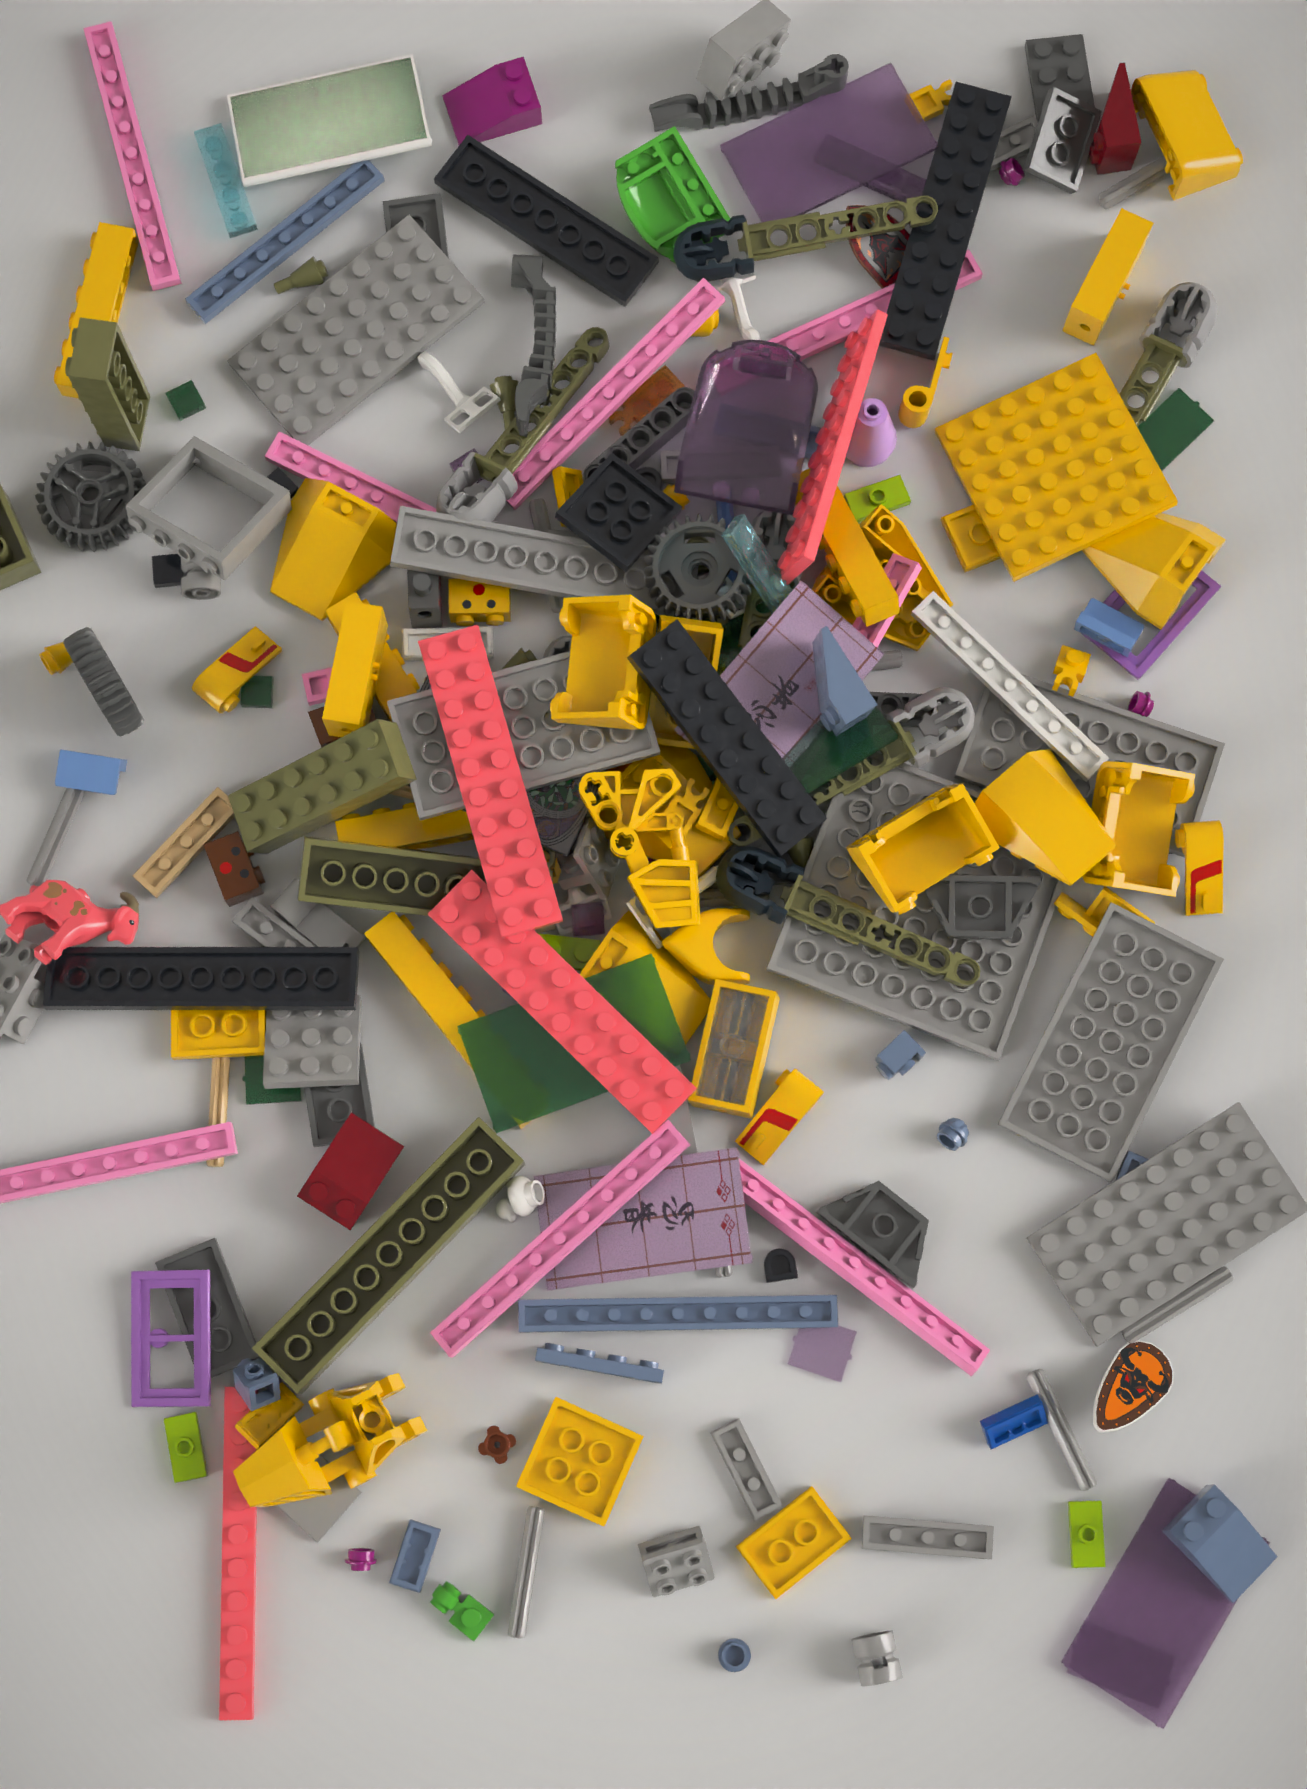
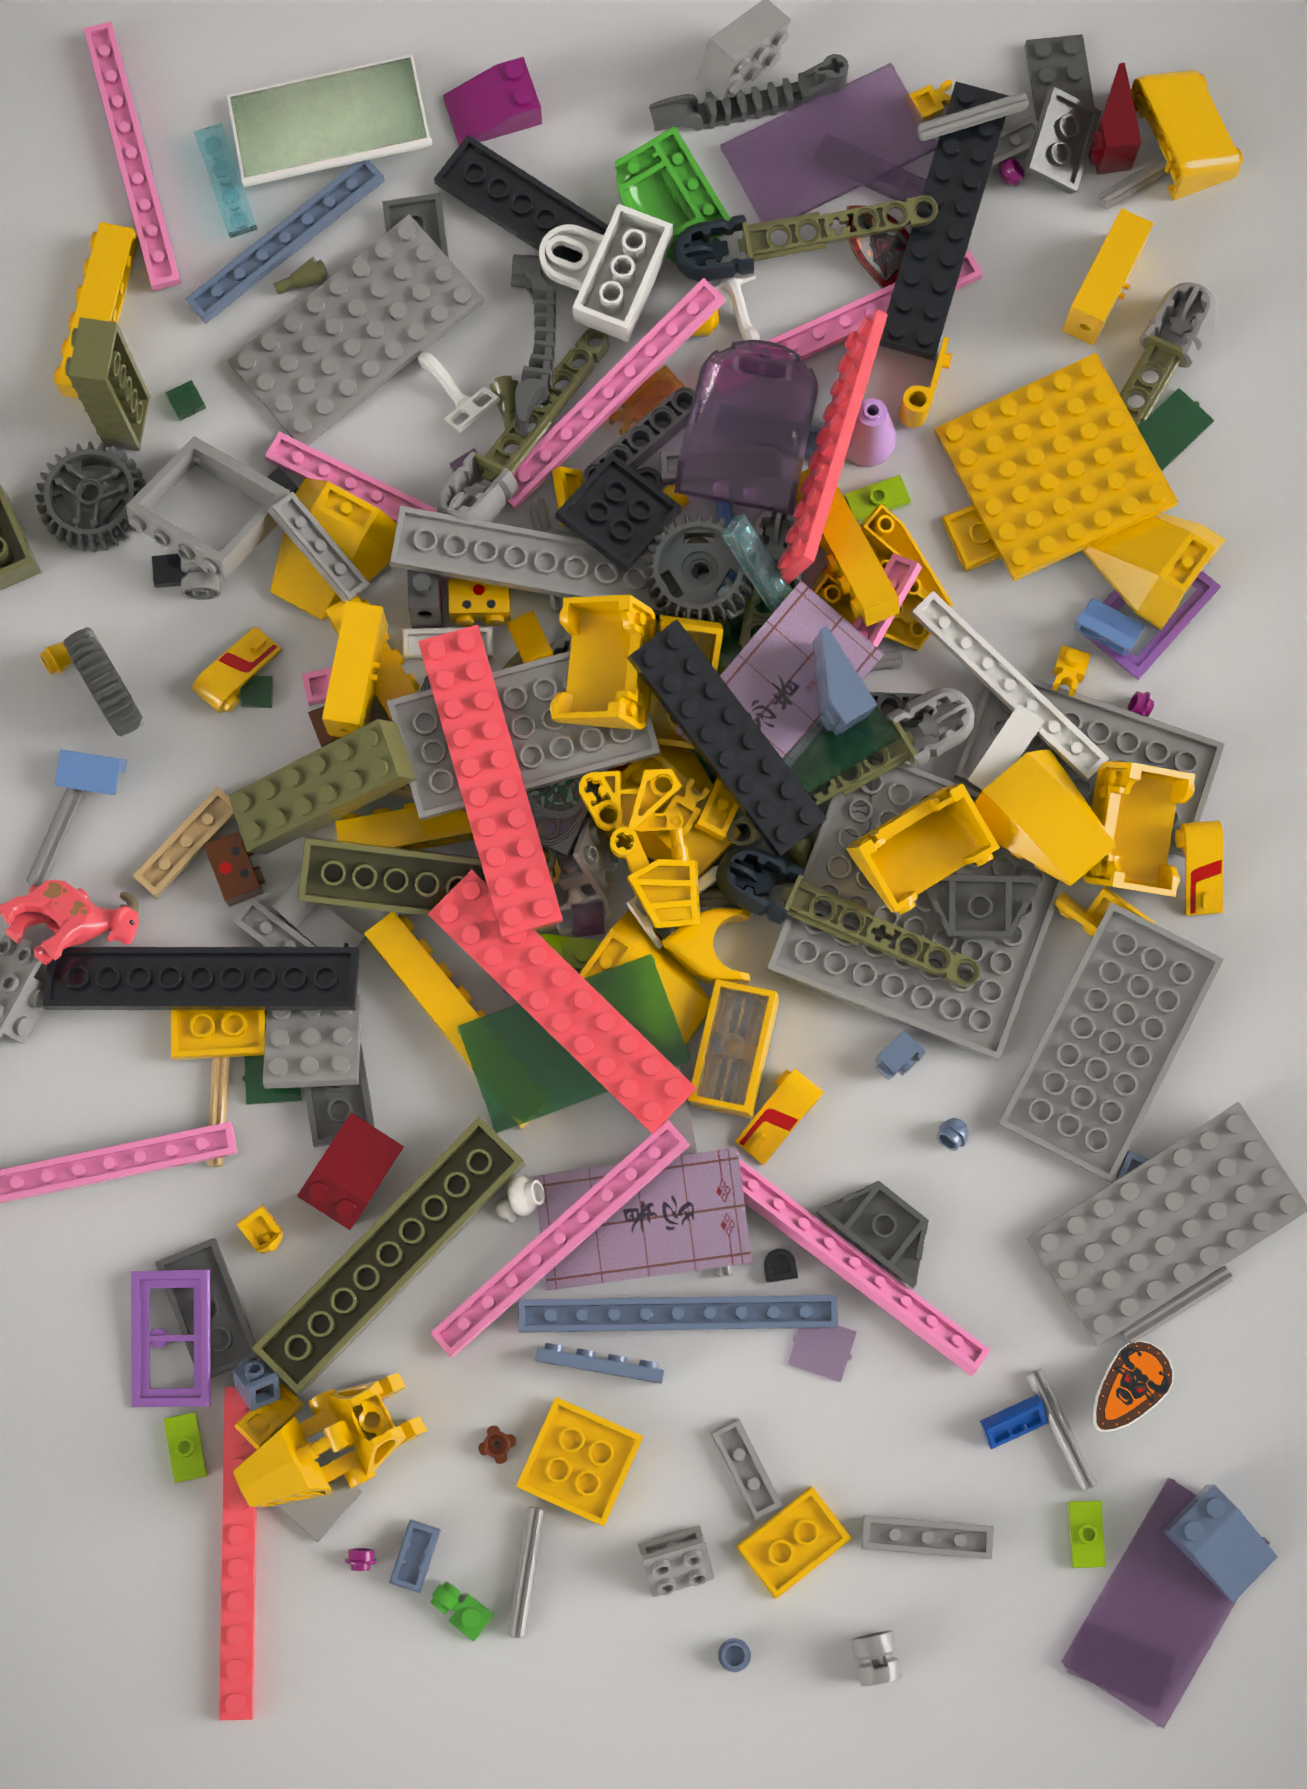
none -> yellow plate [237,1204,283,1254]
none -> light grey tile [267,492,370,603]
none -> yellow tile [506,610,554,663]
none -> white brick [539,204,673,342]
none -> light grey axle [917,92,1029,141]
none -> white tile [968,704,1045,790]

